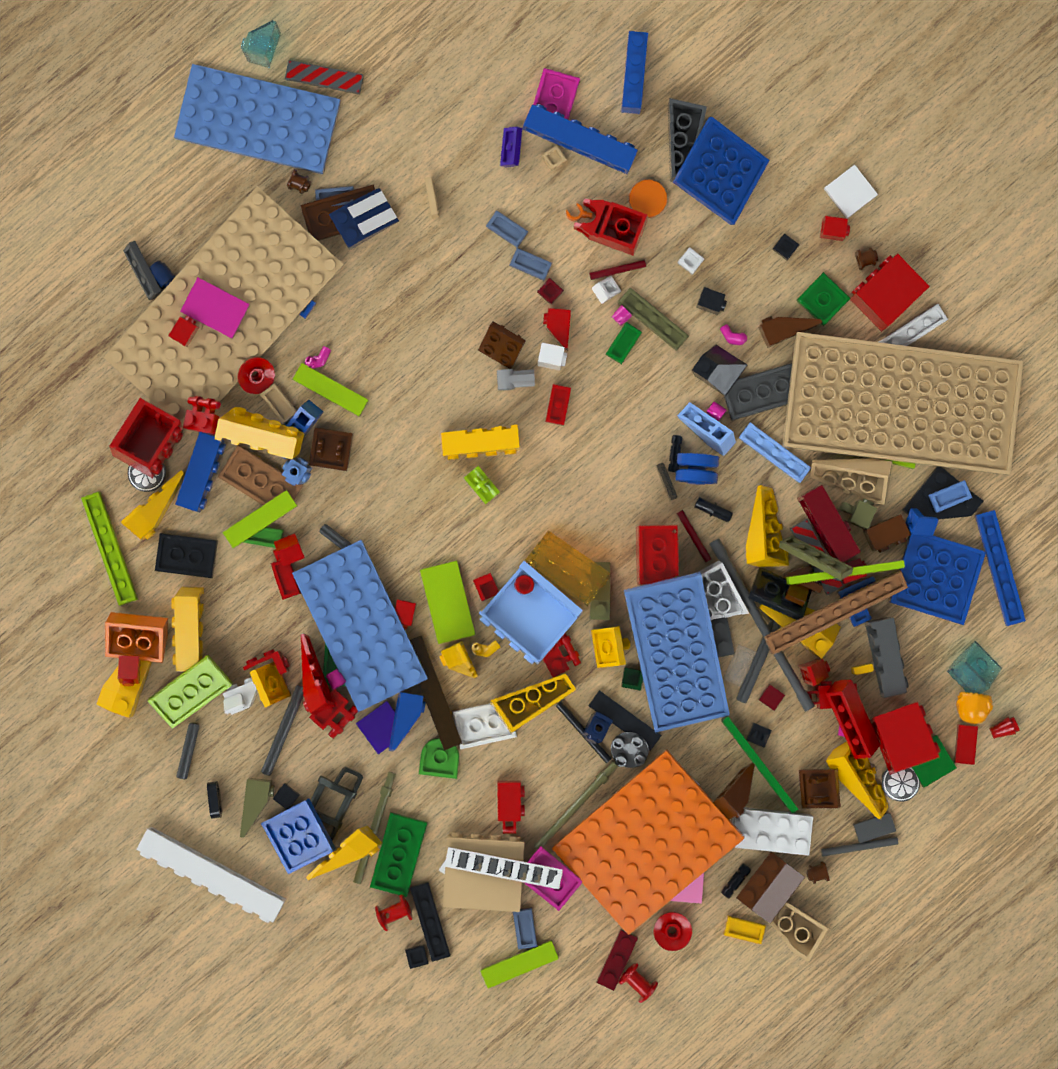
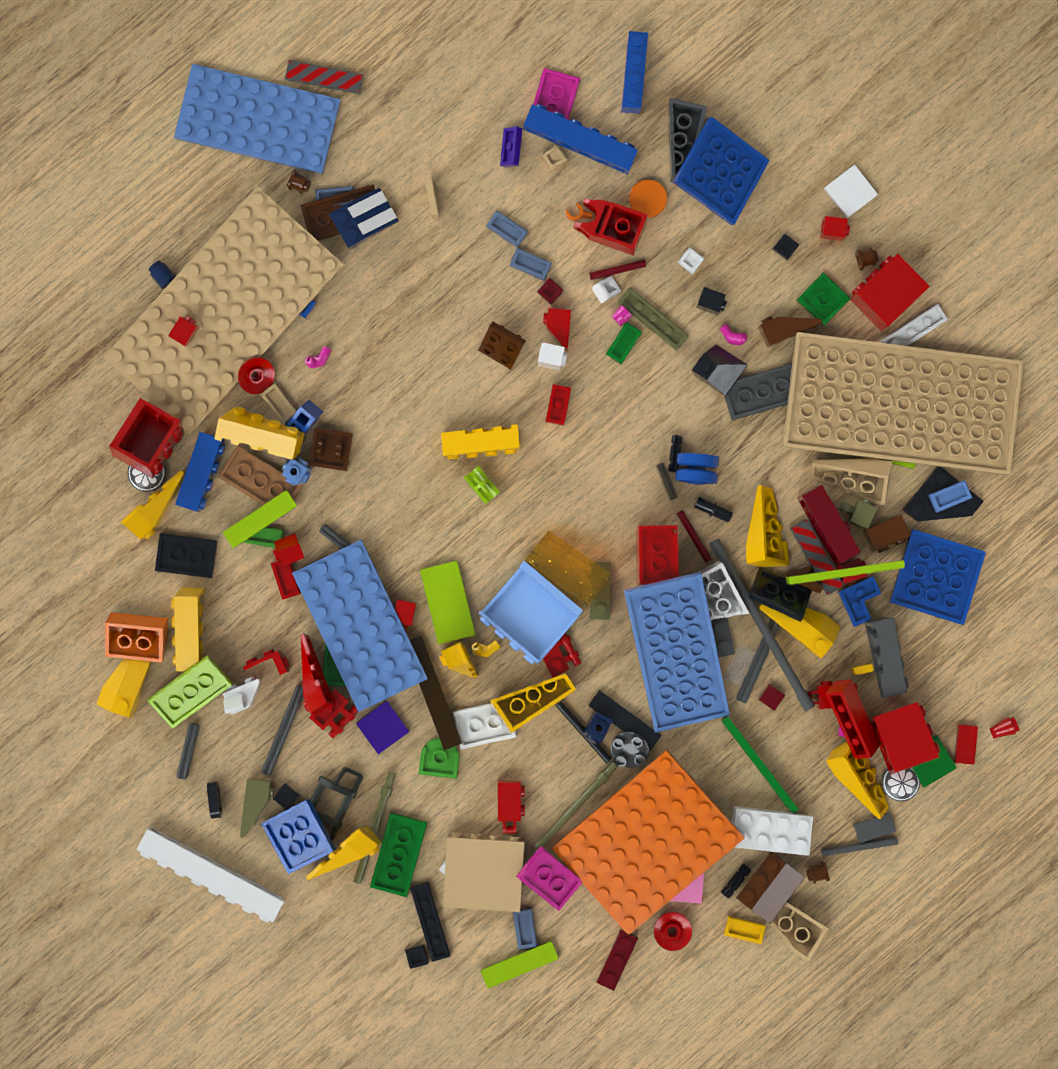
lime tile [81,491,138,606] -> none
red brick [117,656,141,686] -> none
dark grey tile [123,241,161,301] -> none
dark pink tile [180,277,250,339] -> none
red plate [182,396,221,435] -> none
clear light blue slope [241,20,281,68] -> none
yellow plate [250,662,291,707] -> none
lime tile [292,363,369,417] -> none
dark pink hose [326,669,346,690] -> none
red hose [375,895,413,931] -> none
blue slope [389,692,426,752] -> none
tile [444,847,563,889] -> none
red panel [473,573,499,601] -> none
light grey piece [497,369,535,390] -> none
red tile [514,575,534,594] -> none
yellow tile [591,626,630,668] -> none
red hose [619,963,658,1003] -> none
dark green panel [621,667,643,691] -> none
light blue slope [677,402,736,456] -> none
dark pink hose [706,401,727,421] -> none
reddish brown slope [713,762,755,820] -> none
light blue tile [738,422,811,483] -> none
black tile [746,722,772,748] -> none
medium nougat tile [764,570,908,655] -> none
olive tile [779,536,853,580] -> none
reddish brown tile [785,584,809,606] -> none
red slope [798,658,830,686] -> none
reddish brown plate [799,769,841,809] -> none
blue panel [905,508,939,536] -> none
clear light blue slope [947,641,1002,694] -> none
light orange hair [956,692,993,724] -> none
blue plate [975,510,1026,626] -> none

